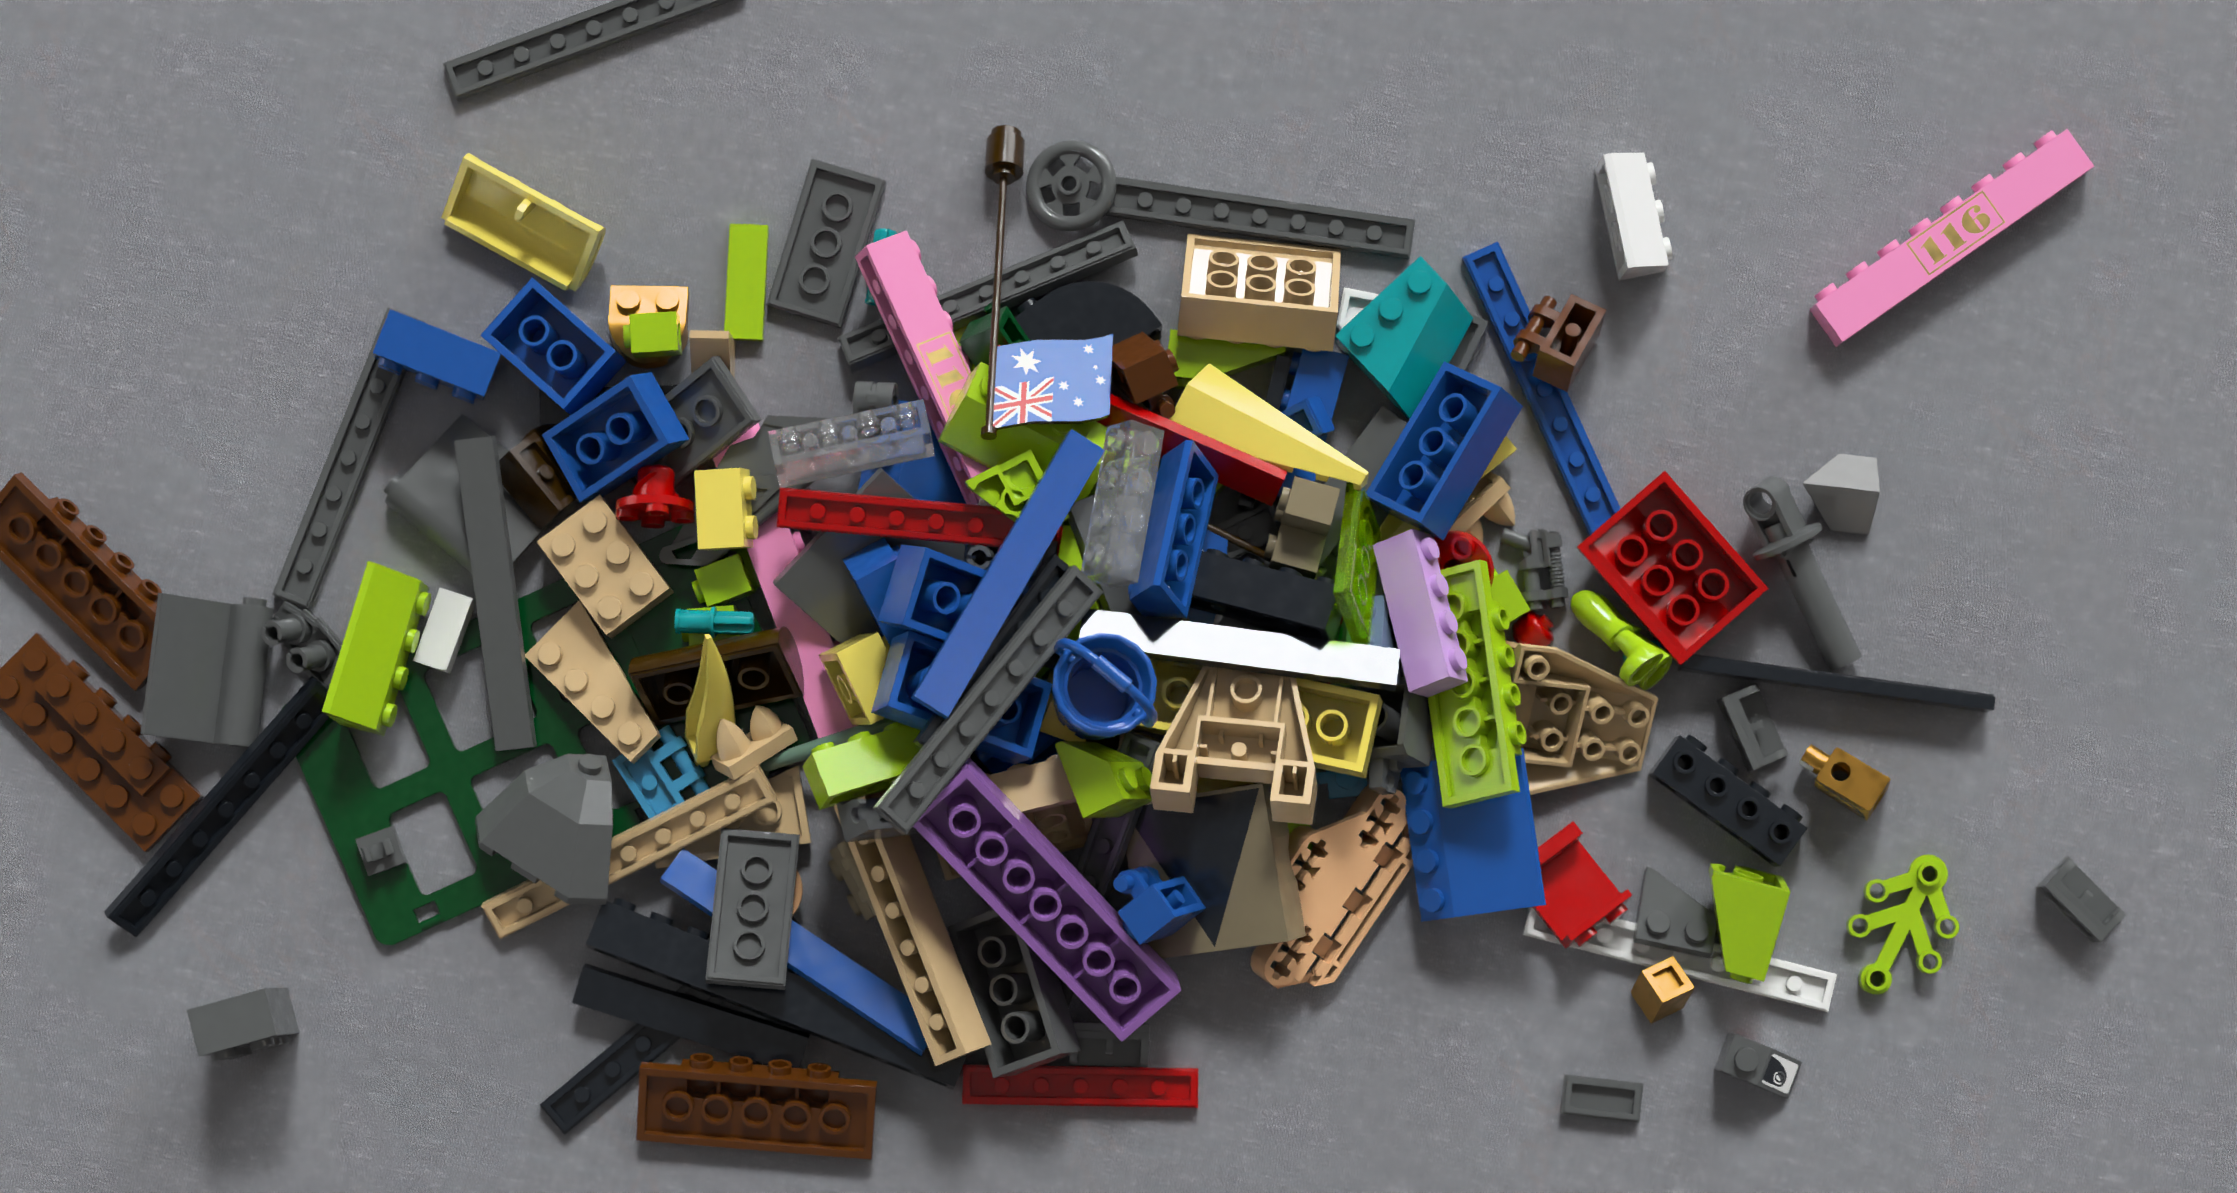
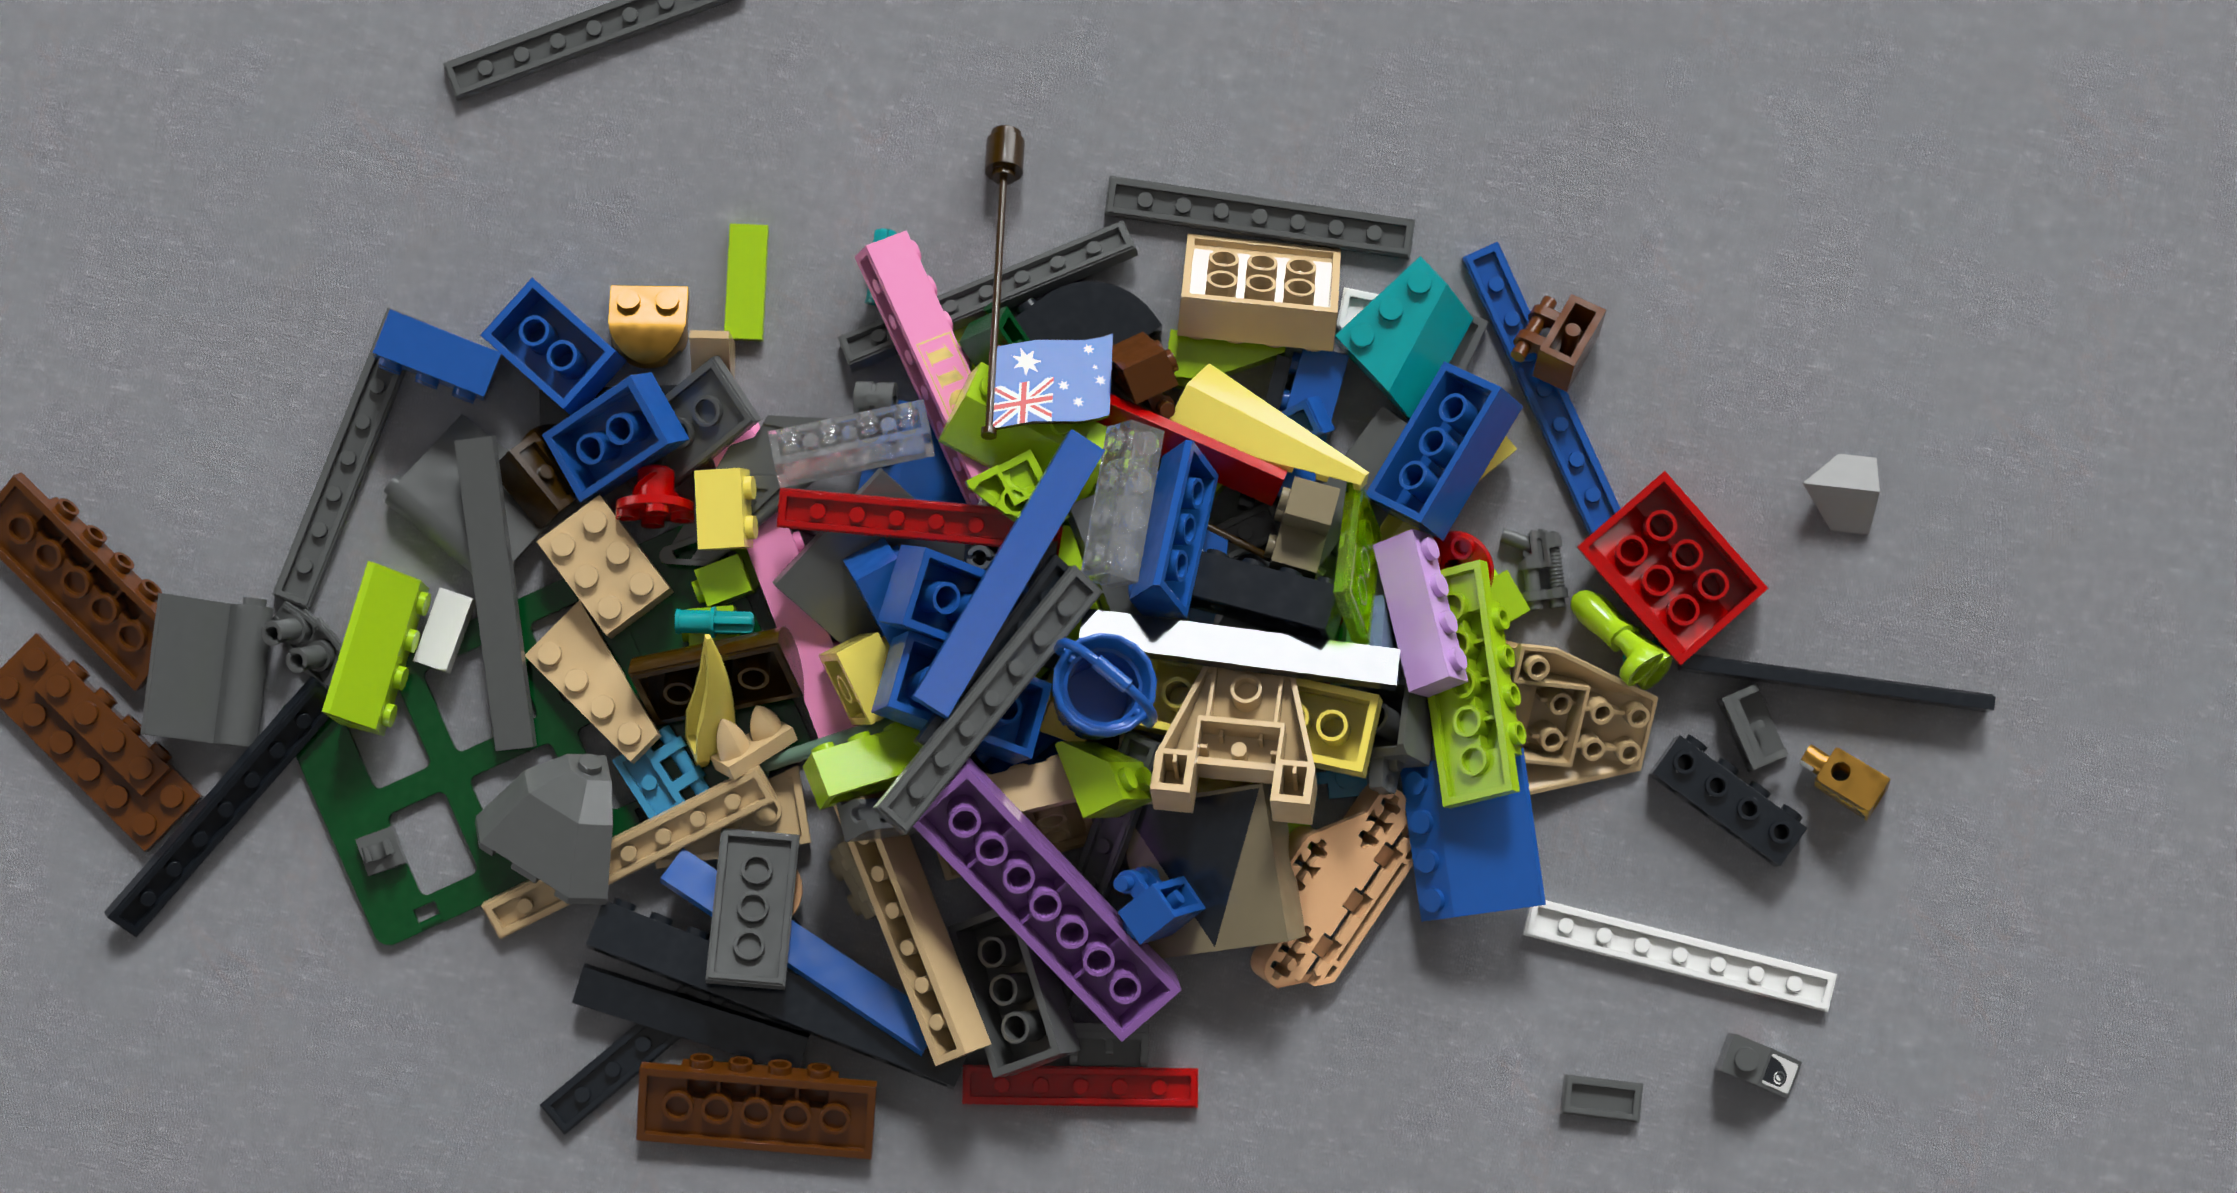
dark grey brick [187,988,299,1062] -> none
light yellow container [441,153,606,292] -> none
lime brick [623,311,682,358] -> none
dark grey tile [766,159,886,329] -> none
dark grey plate [1026,140,1117,231] -> none
tan tile [1449,472,1515,543] -> none
red piece [1512,611,1554,646] -> none
red panel [1533,821,1632,949] -> none
white slope [1595,153,1673,281] -> none
pearl gold panel [1631,956,1695,1024] -> none
dark grey wing [1633,867,1717,958] -> none
lime slope [1708,863,1790,984] -> none
dark grey piece [1743,476,1862,671] -> none
bright pink brick [1809,129,2094,347] -> none
lime plant [1846,854,1960,995] -> none
dark grey hinge [2037,856,2126,942] -> none

